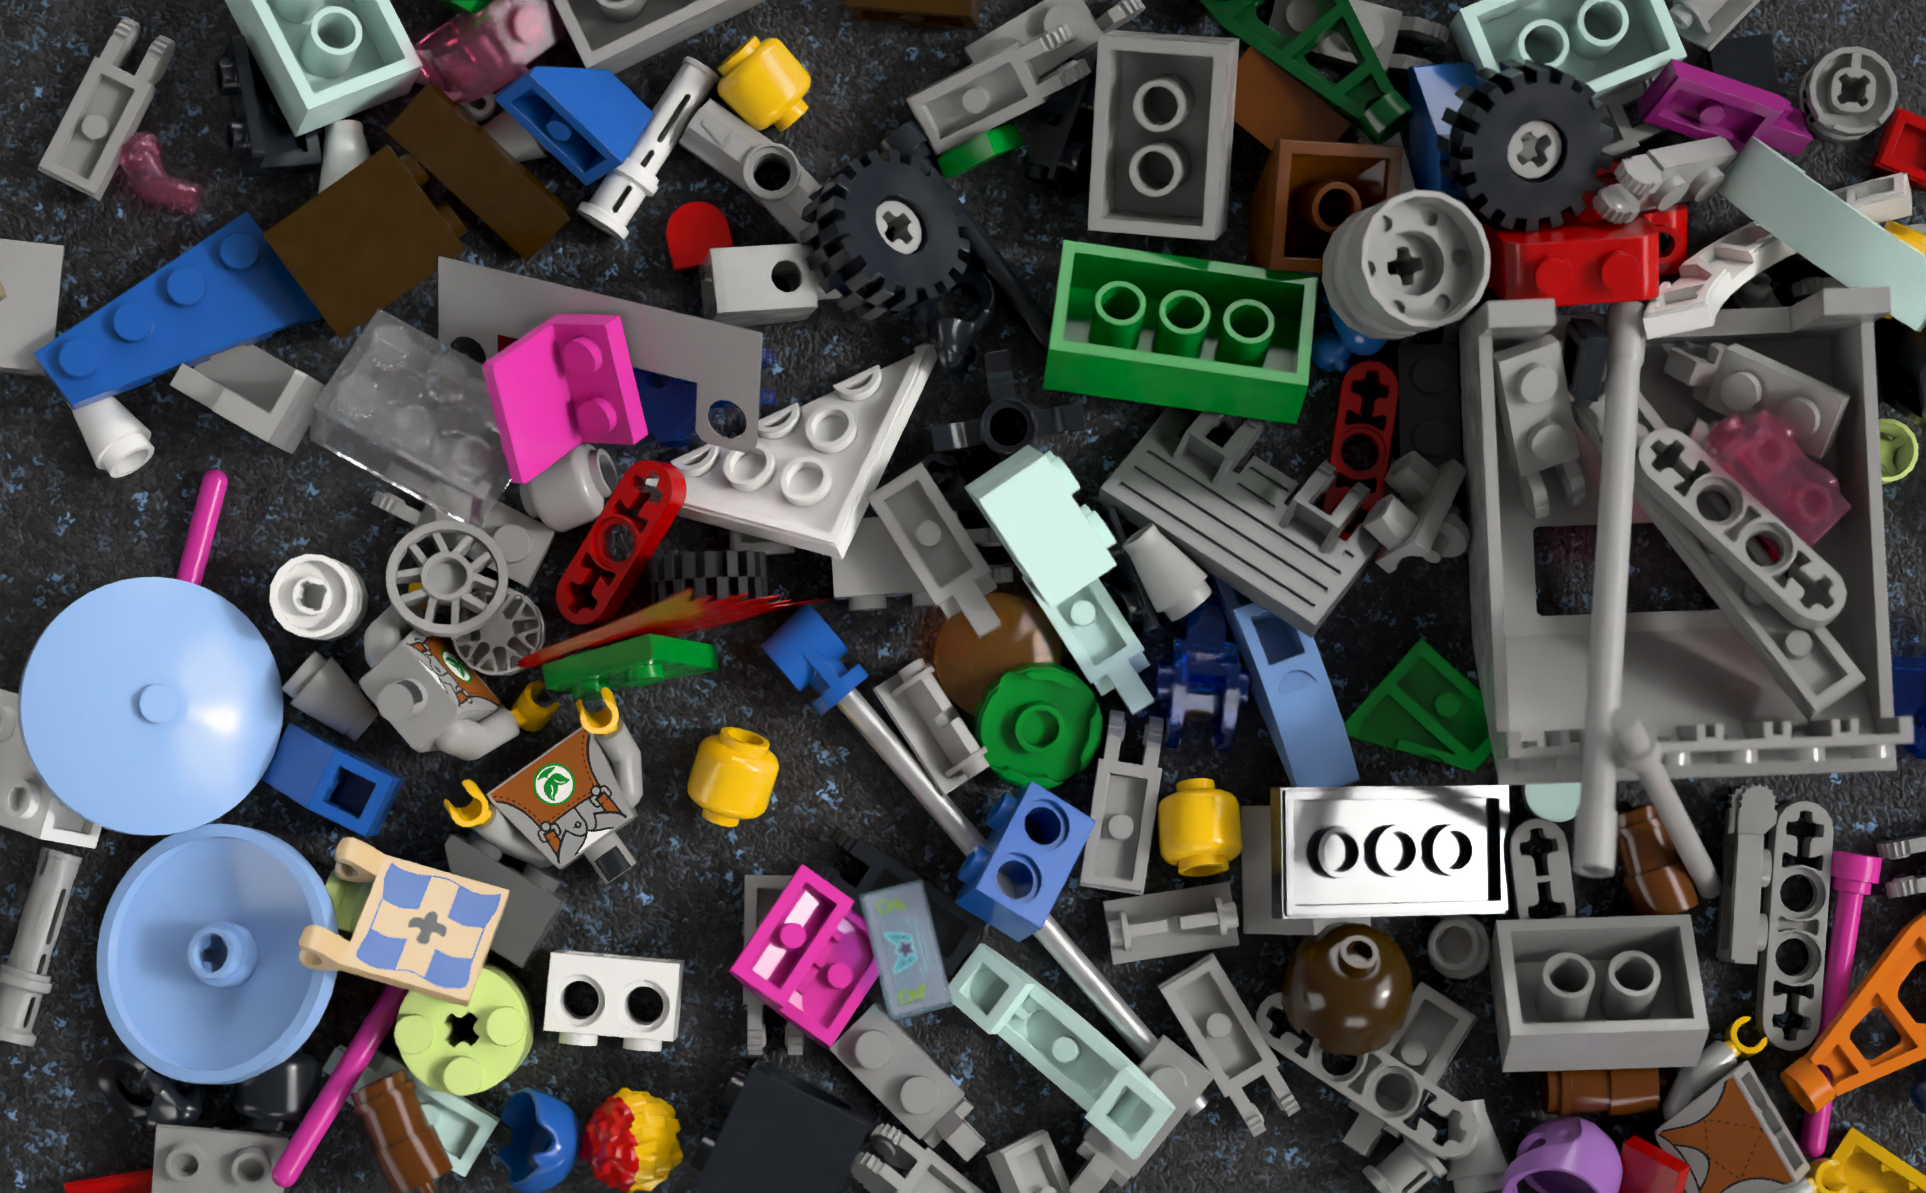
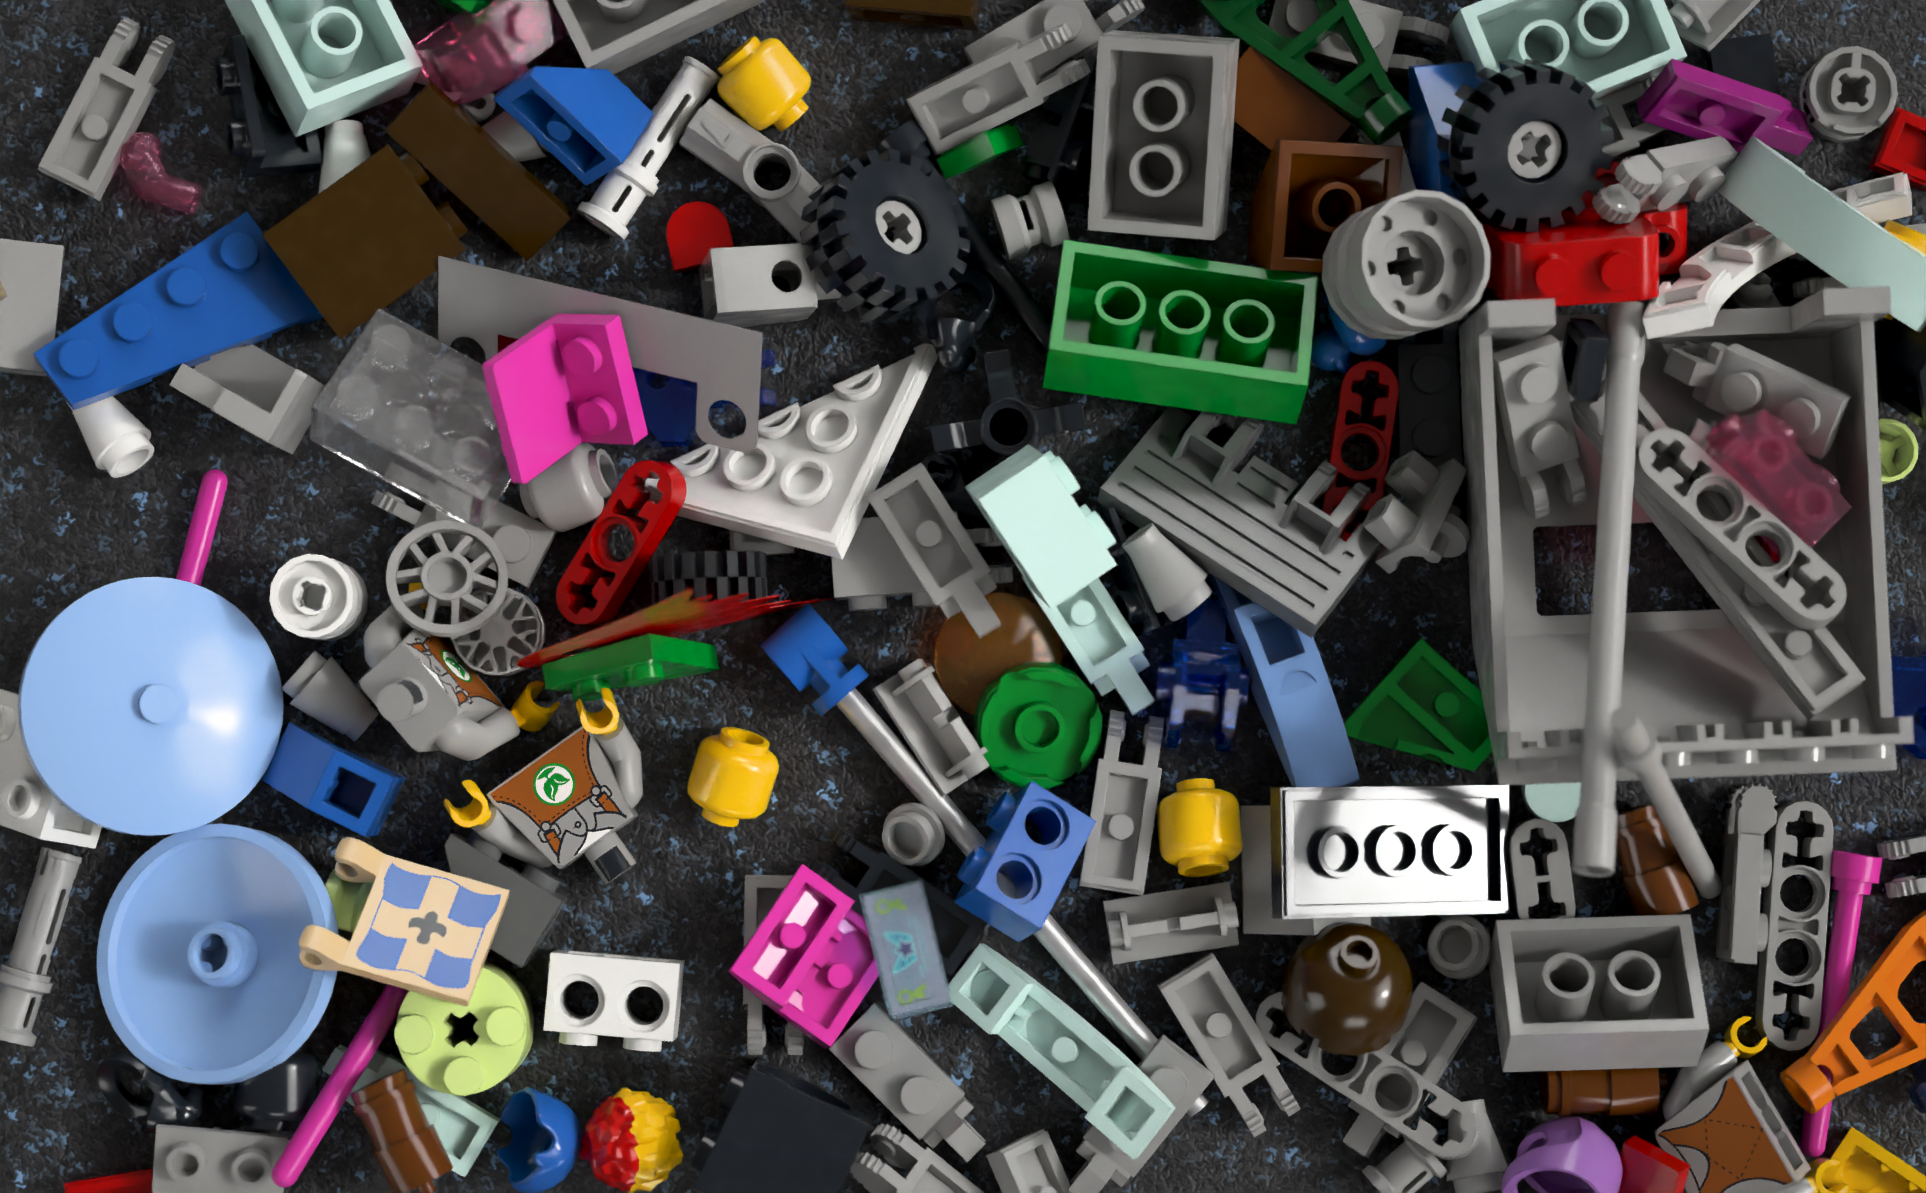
none -> light grey plate [882,802,945,866]
none -> light grey wheel [990,181,1070,260]

